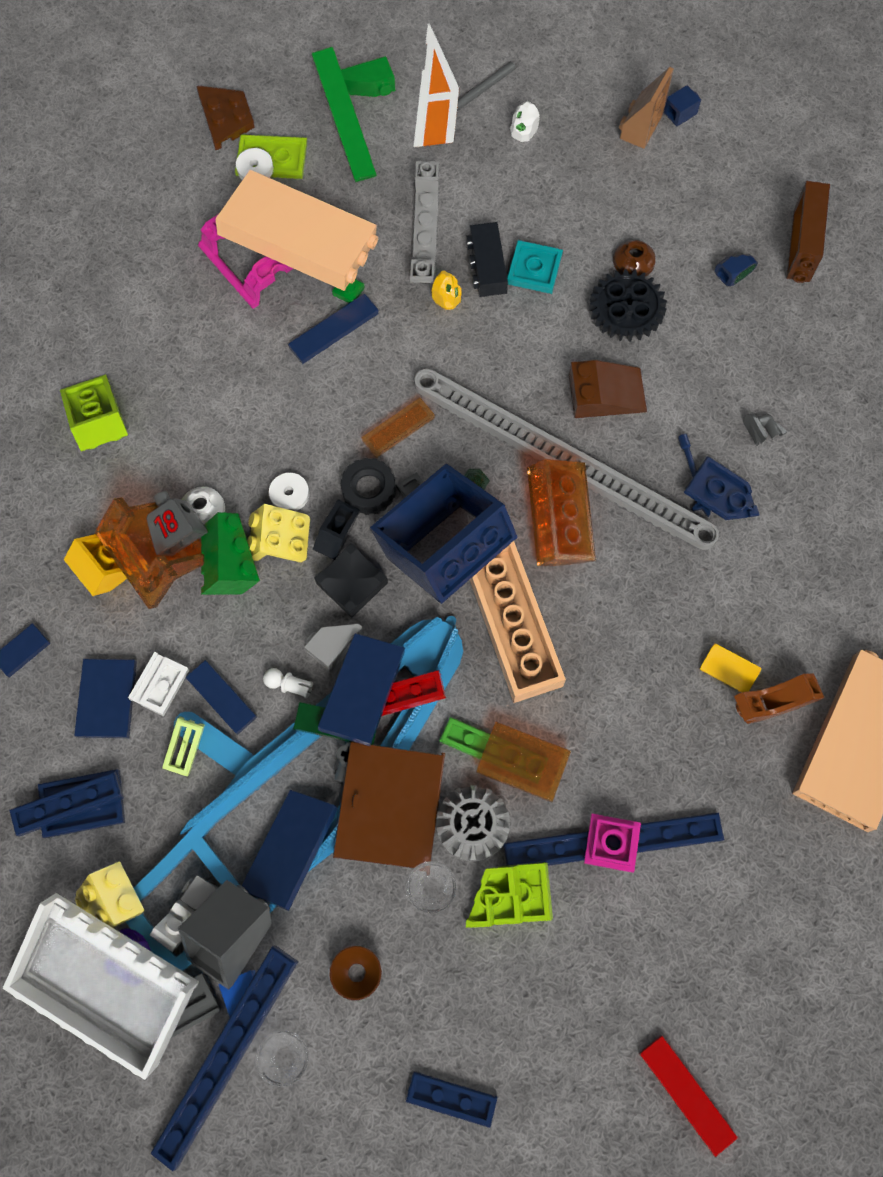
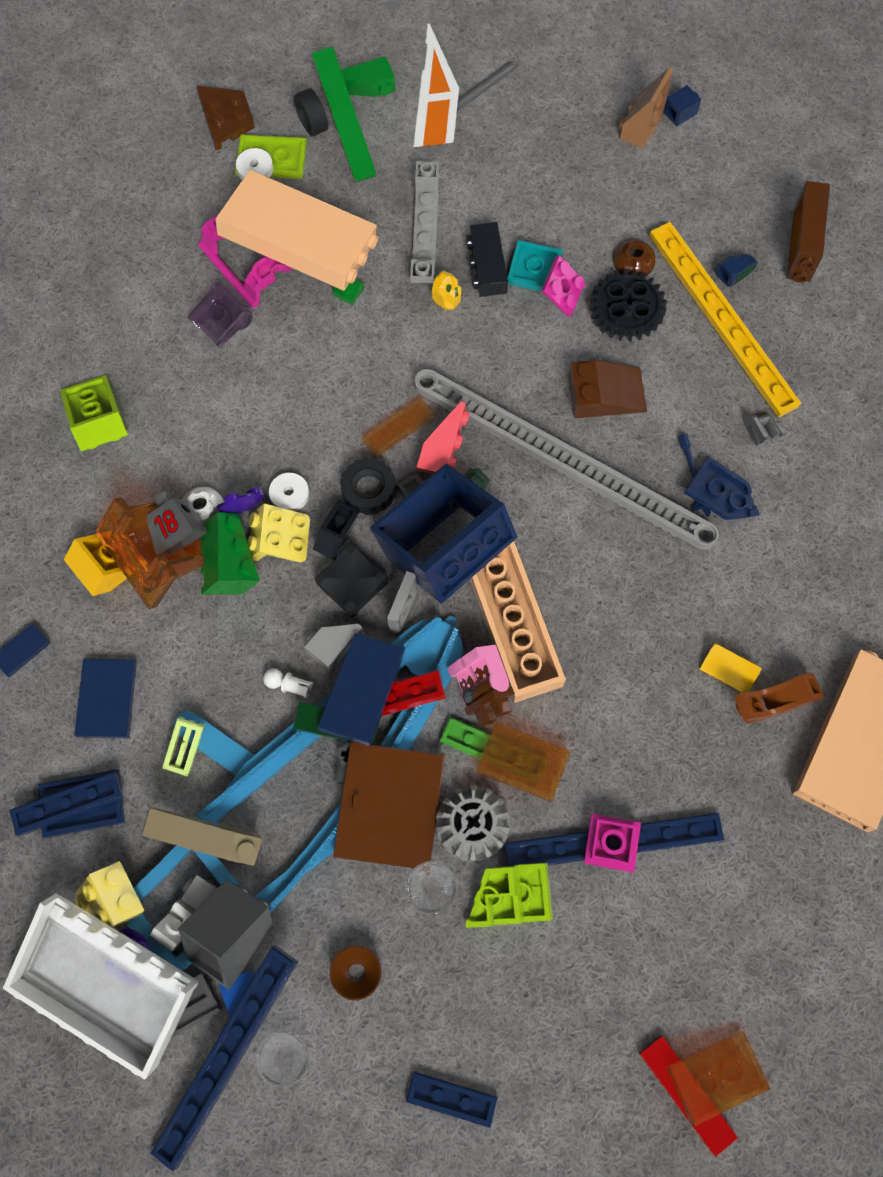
white plate [128,652,189,716] -> none
dark blue tile [185,660,257,735] -> none
dark blue tile [242,790,338,911] -> none
dark blue tile [288,293,379,365] -> none
white rock [510,101,540,142] -> none
clear orange slope [527,459,596,566] -> none
none -> dark tan slope [142,807,262,866]
none -> clear purple slope [187,282,253,348]
none -> dark purple dish [216,487,265,514]
none -> black tyre [293,88,329,137]
none -> light grey tile [387,571,418,635]
none -> coral slope [417,402,470,475]
none -> hips [447,644,515,726]
none -> dark pink piece [541,255,585,317]
none -> yellow plate [649,222,801,418]
none -> clear orange tile [666,1031,771,1126]

